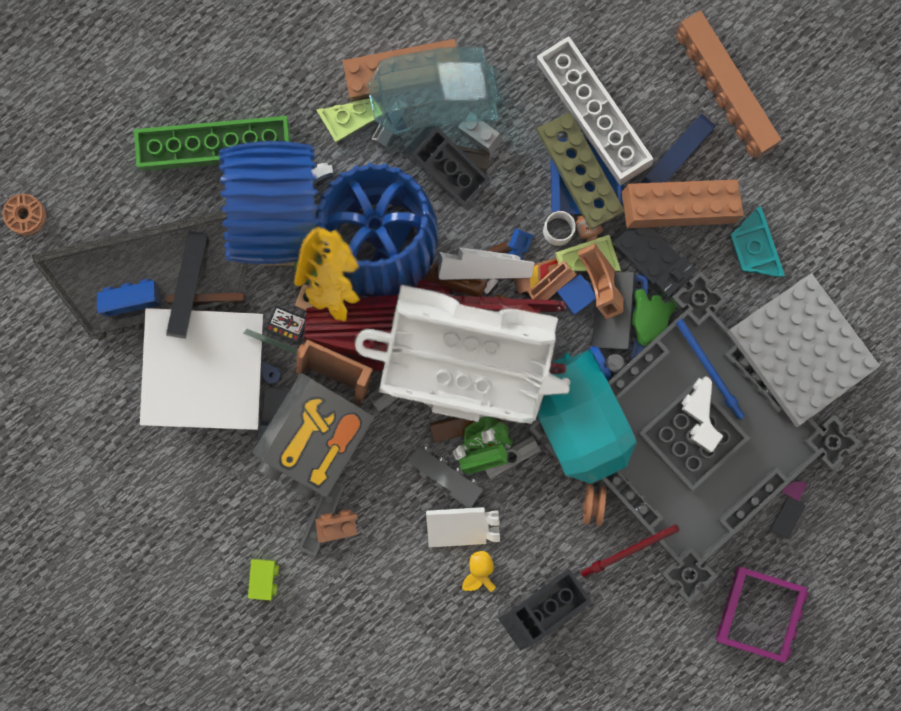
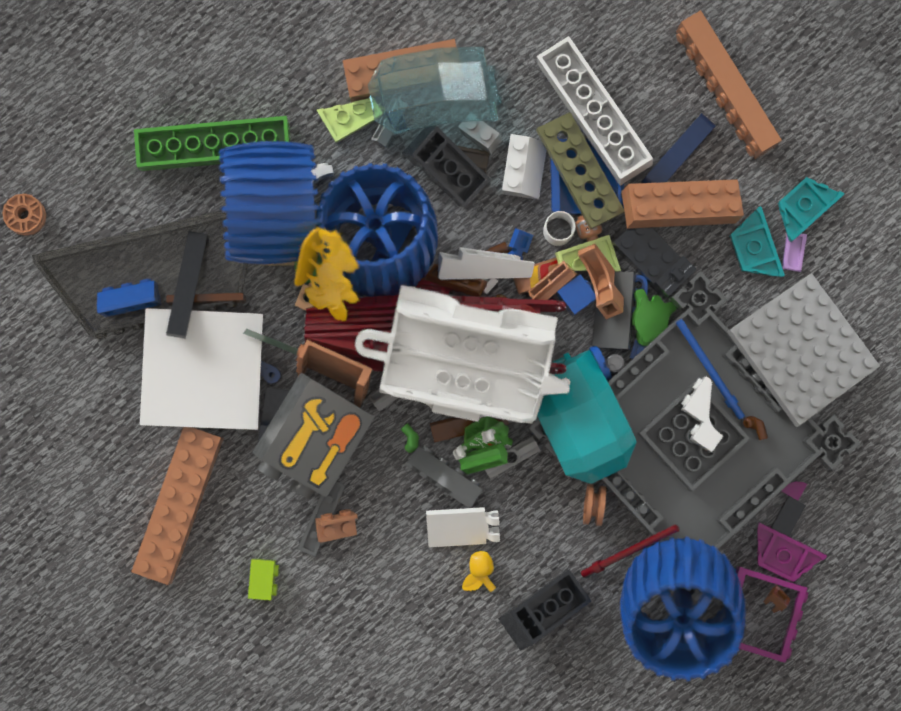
piece [266,306,306,343] -> none
none -> nougat brick [131,427,224,585]
none -> bright green arm [401,423,419,453]
none -> white slope [501,134,546,200]
none -> blue wheel [620,536,746,681]
none -> reddish brown arm [743,416,768,440]
none -> magenta wing [757,522,827,582]
none -> reddish brown tile [763,585,790,613]
none -> teal wing [778,177,844,242]
none -> lavender tile [782,233,807,272]

